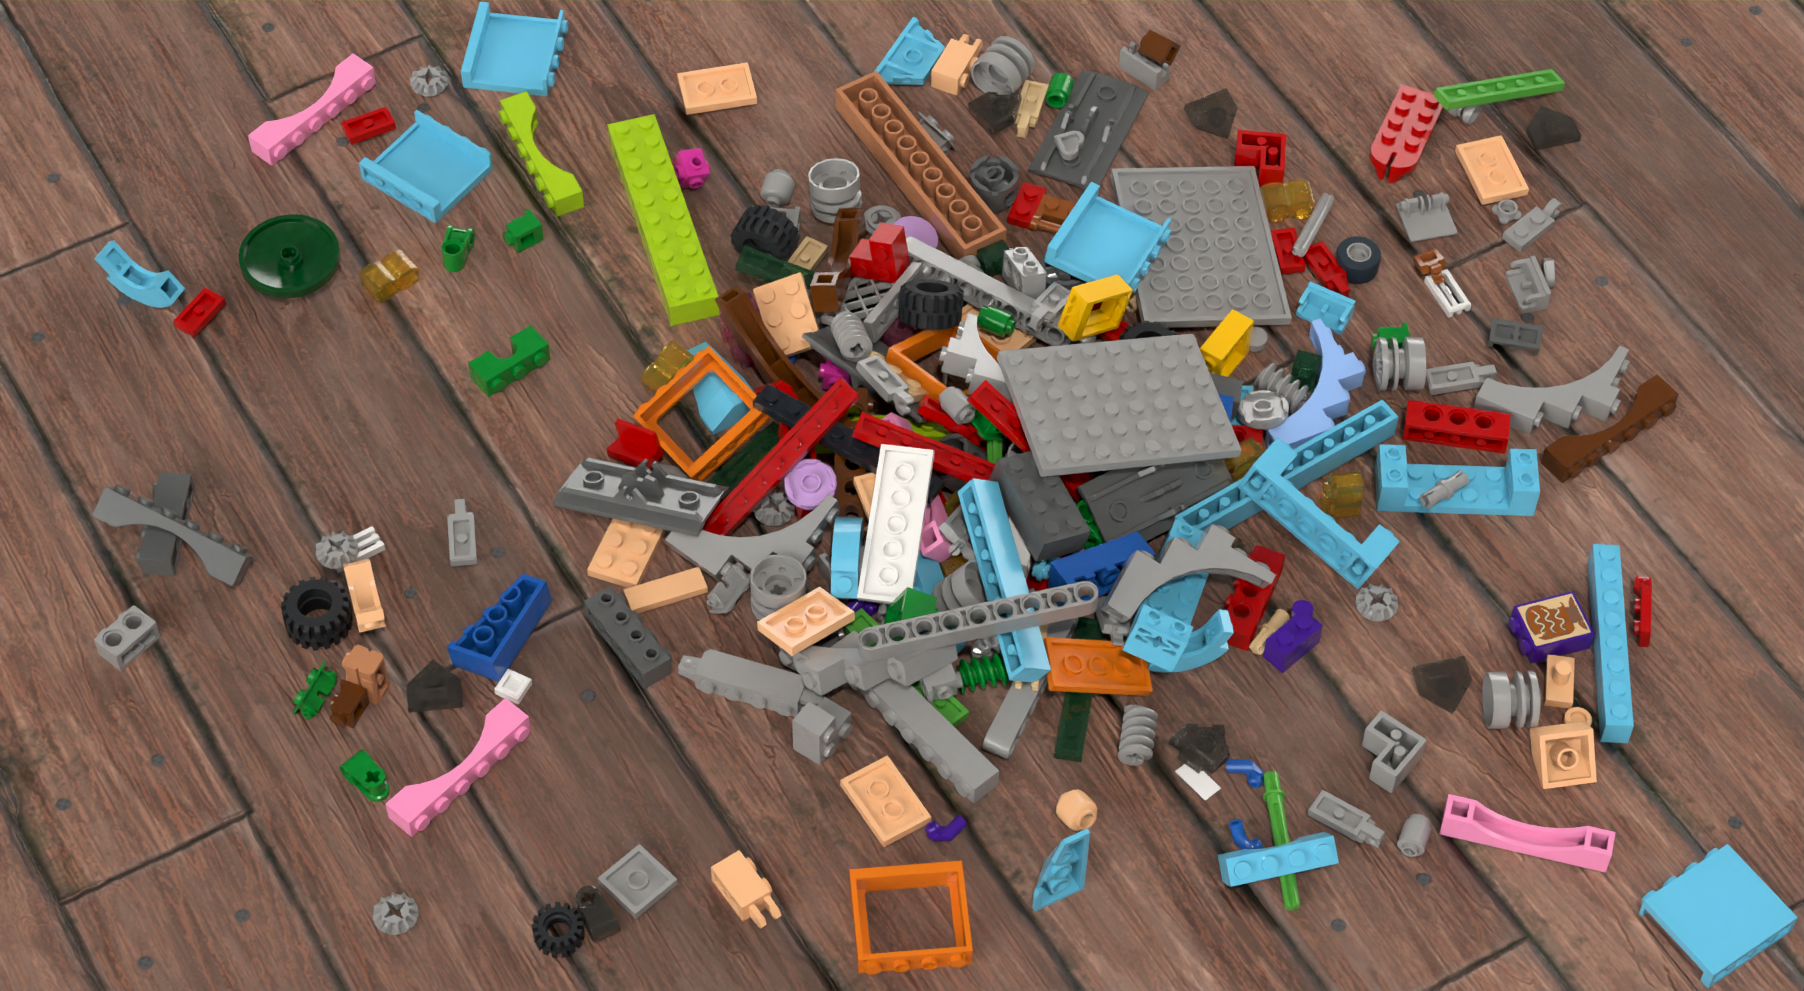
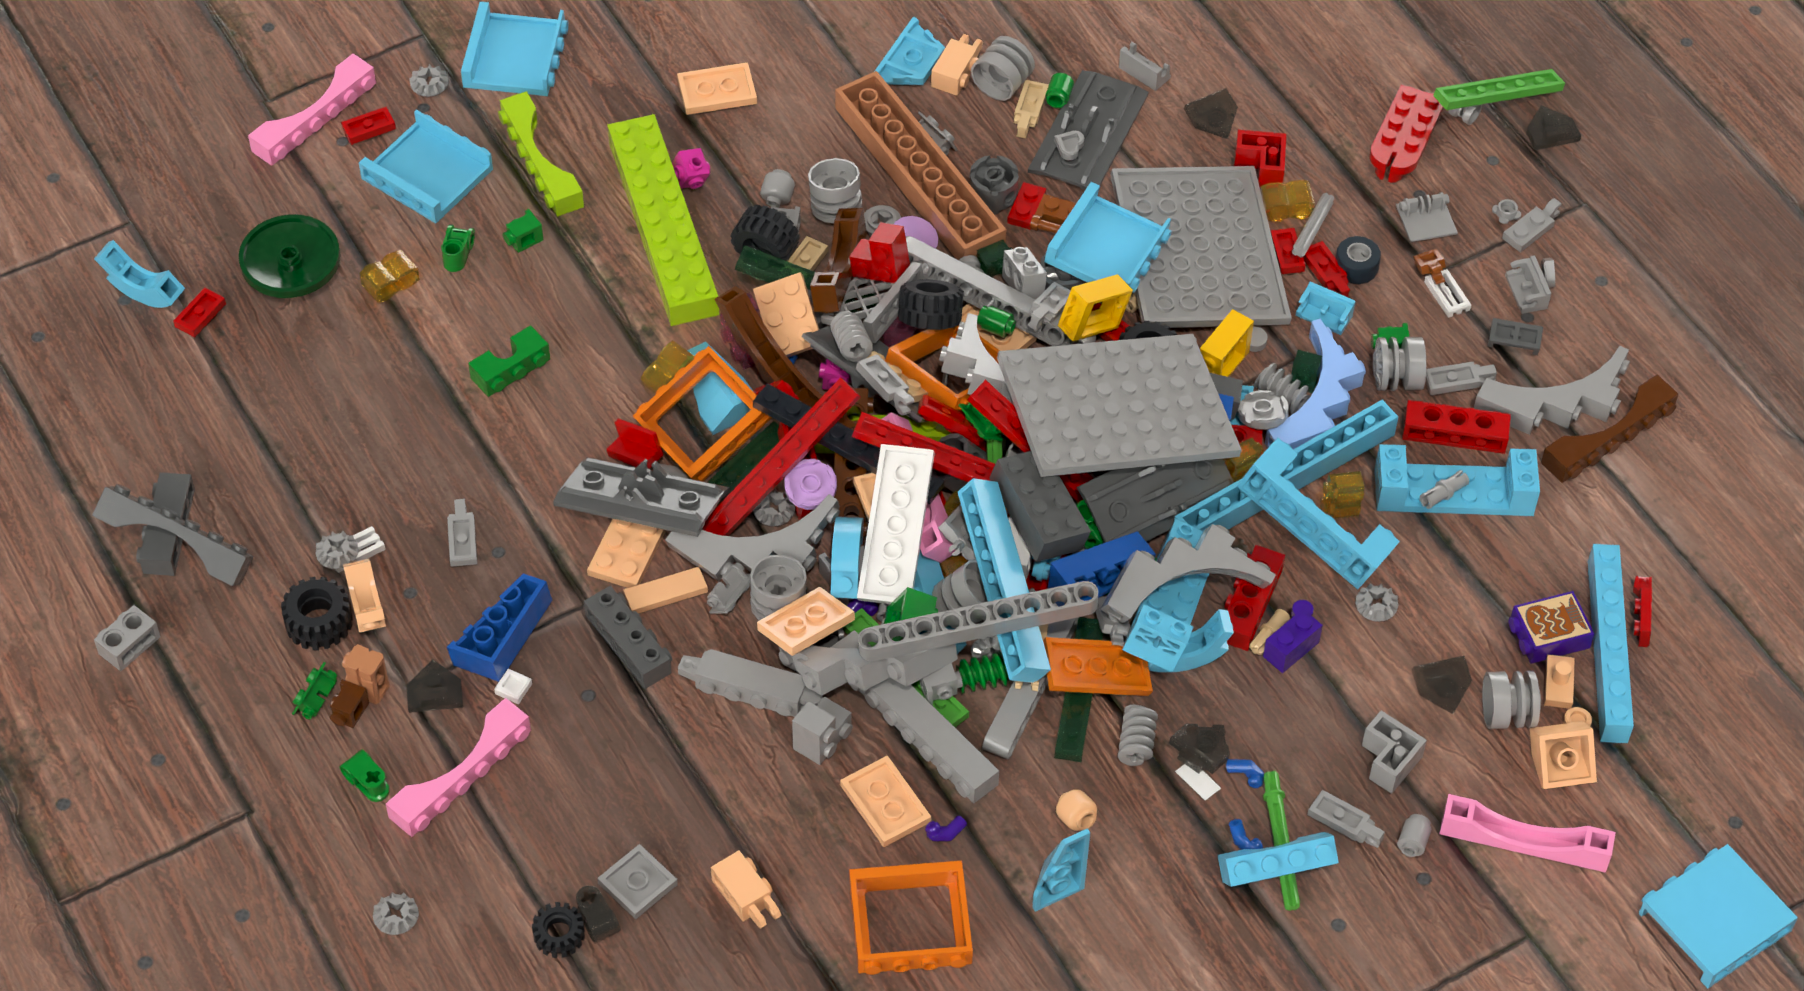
light grey brick [939,386,976,424] -> none
clear smoke plate [968,92,1022,135] -> none
reddish brown brick [1138,29,1181,66] -> none
light nougat plate [1455,135,1529,205] -> none

